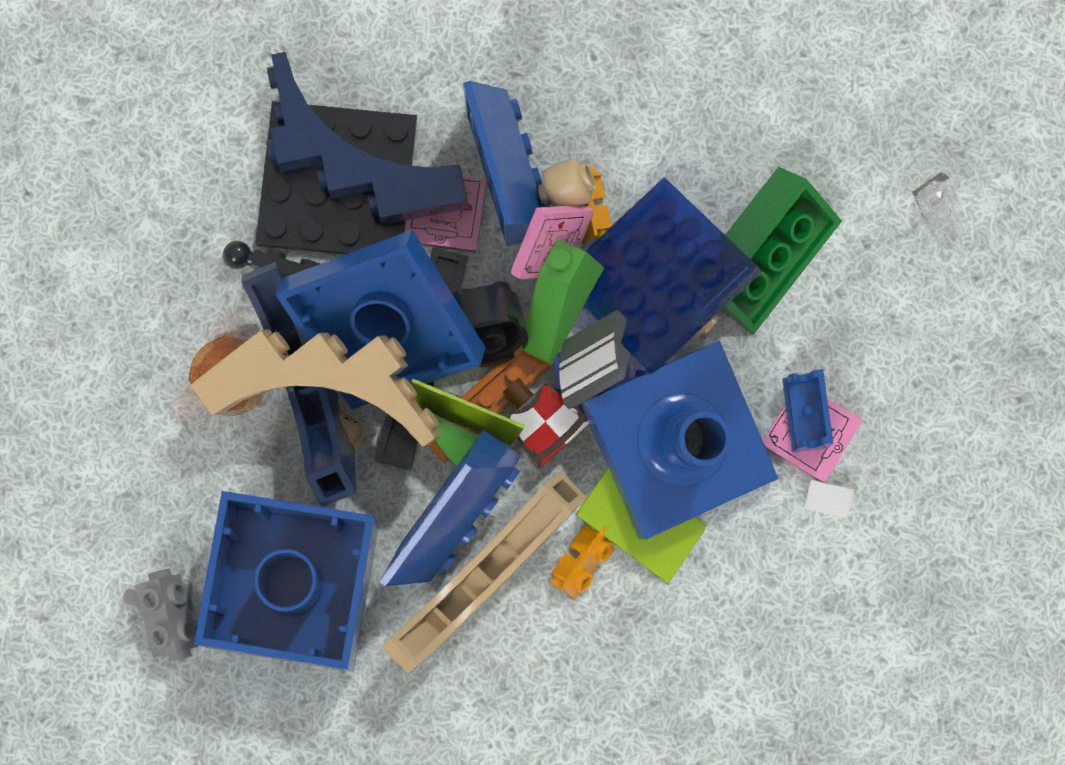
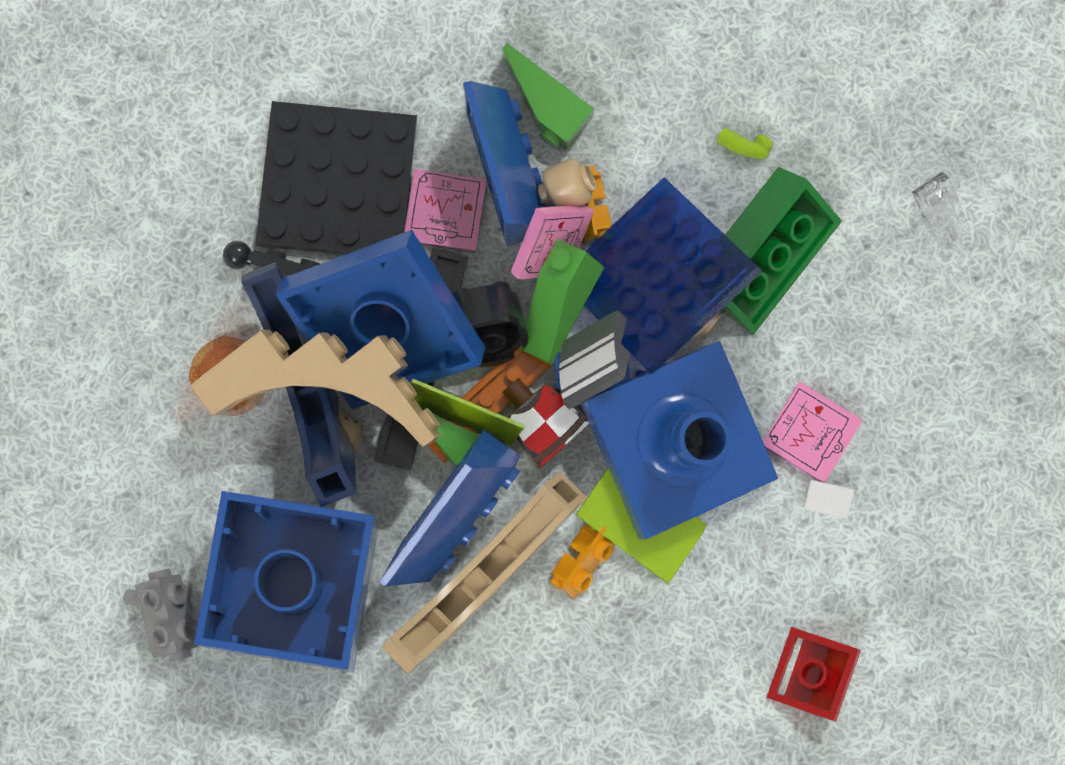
dark blue arch [266,52,468,225] -> none
blue hinge [782,369,833,452] -> none
none -> bright green slope [502,43,594,150]
none -> lime arm [717,127,773,160]
none -> red slope [766,627,861,722]

